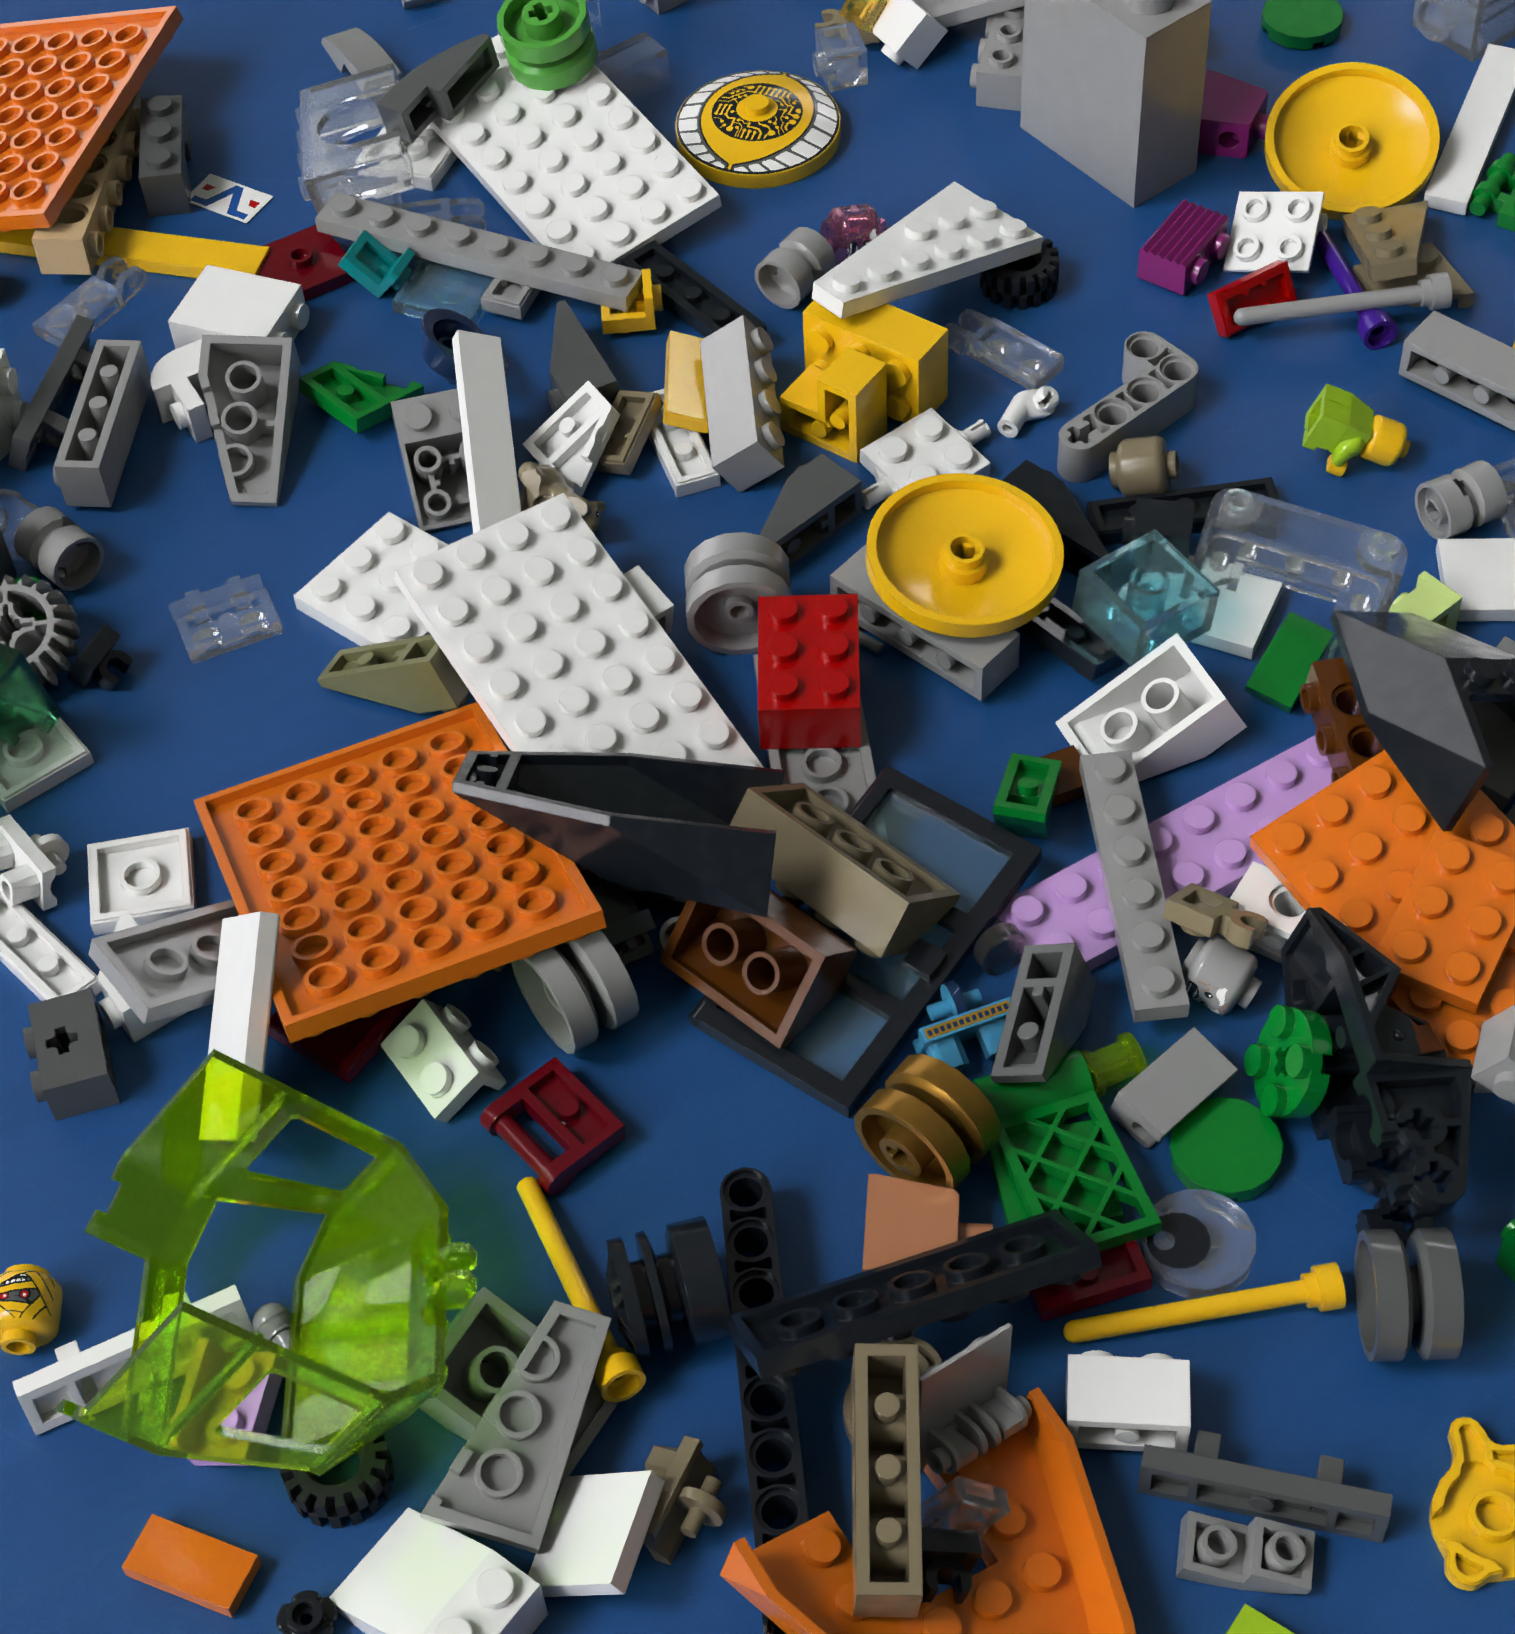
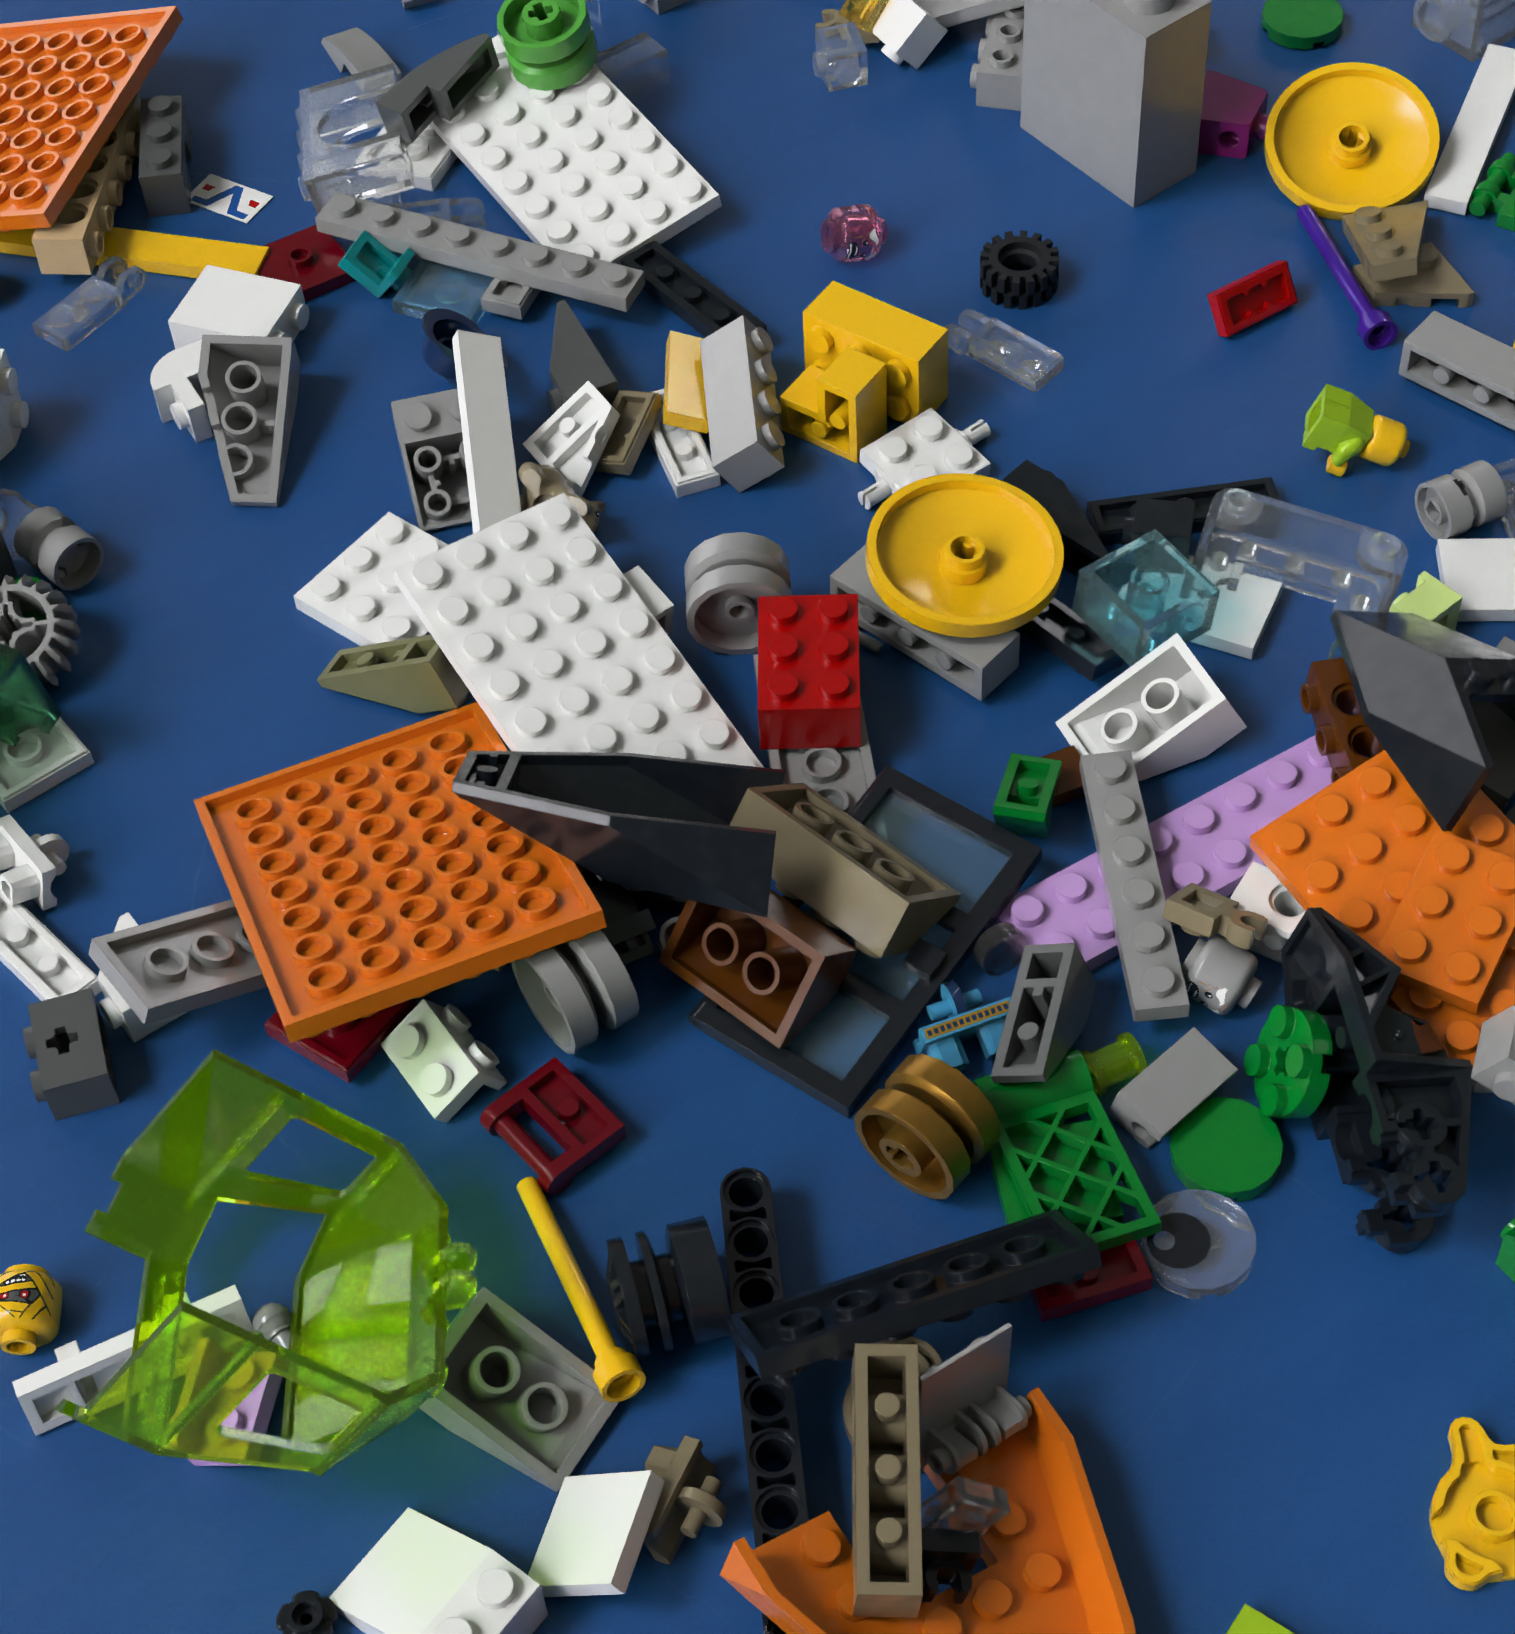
dark grey hinge [8,314,94,471] -> none
light grey brick [53,339,151,507] -> none
black tile [67,624,133,691] -> none
white tile [87,827,197,935] -> none
orange tile [122,1514,262,1618] -> none
clear plate [167,573,284,664] -> none
white tile [199,911,280,1138] -> none
black tyre [279,1407,395,1529] -> none
green wing [299,361,424,434] -> none
light grey wing [421,1300,611,1554] -> none
yellow bracket [601,269,663,334] -> none
dish [675,70,841,189] -> none
light grey wheel [755,227,836,309] -> none
dark grey slope [760,453,862,567] -> none
white wing [812,181,1043,319] -> none
nougat torso [862,1174,993,1272] -> none
white arm [997,386,1059,438] -> none
light grey beam [1057,331,1199,483] -> none
yellow piece [1063,1262,1346,1343] -> none
white brick [1065,1350,1191,1452] -> none
dark tan head [1109,435,1180,497] -> none
magenta brick [1137,199,1231,296] -> none
dark grey hinge [1137,1430,1393,1543] -> none
light grey slope [1176,1510,1315,1594] -> none
white hinge [1223,192,1328,273] -> none
light grey piece [1233,272,1452,326] -> none
green slope [1245,611,1335,714] -> none
dark grey wheel [1354,1227,1464,1362] -> none

